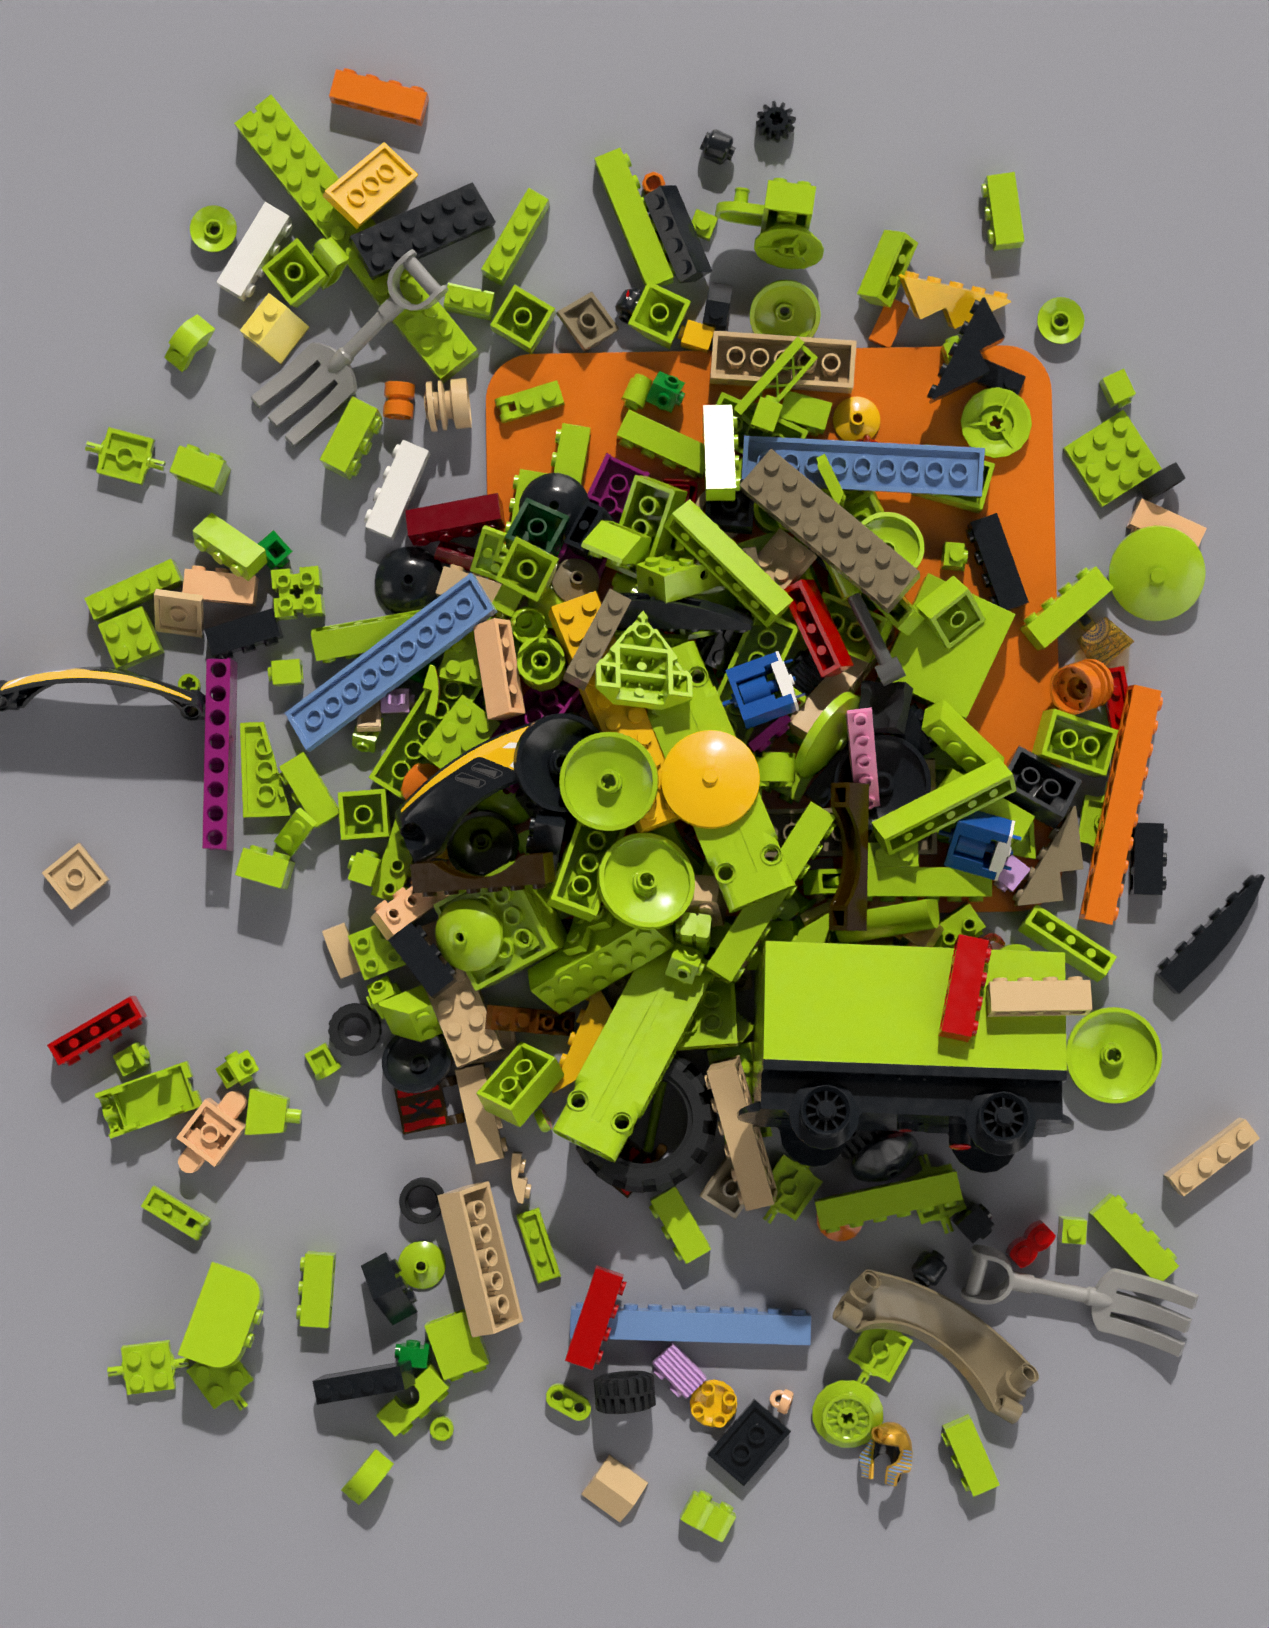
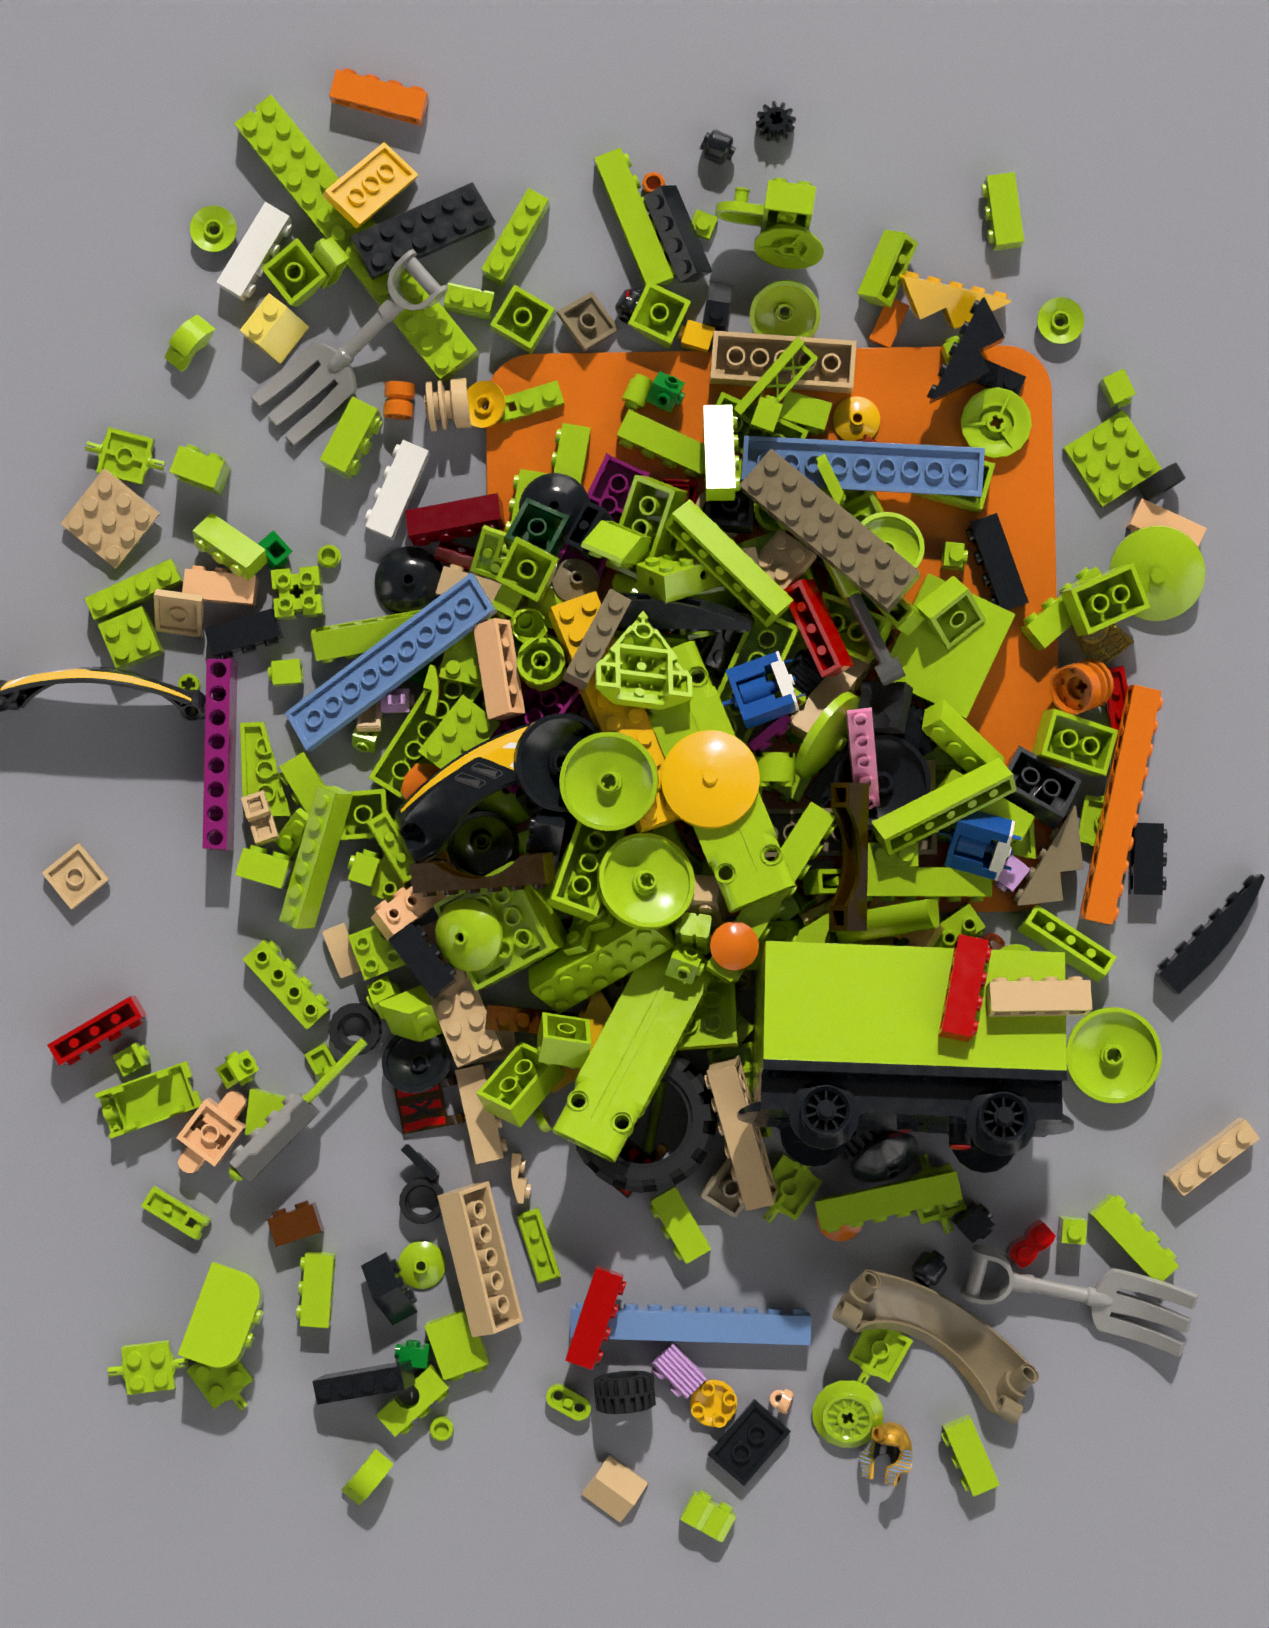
none -> tan plate [61,469,161,569]
none -> piece [228,1038,368,1183]
none -> tan slope [241,790,280,846]
none -> lime brick [242,940,330,1030]
none -> reddish brown brick [267,1200,324,1247]
none -> lime brick [279,786,353,929]
none -> lime plate [317,545,341,569]
none -> lime tile [366,810,415,884]
none -> black tile [401,1144,439,1181]
none -> yellow dish [467,381,506,428]
none -> lime brick [537,1012,591,1069]
none -> orange dish [710,921,759,971]
none -> lime brick [1060,563,1150,636]

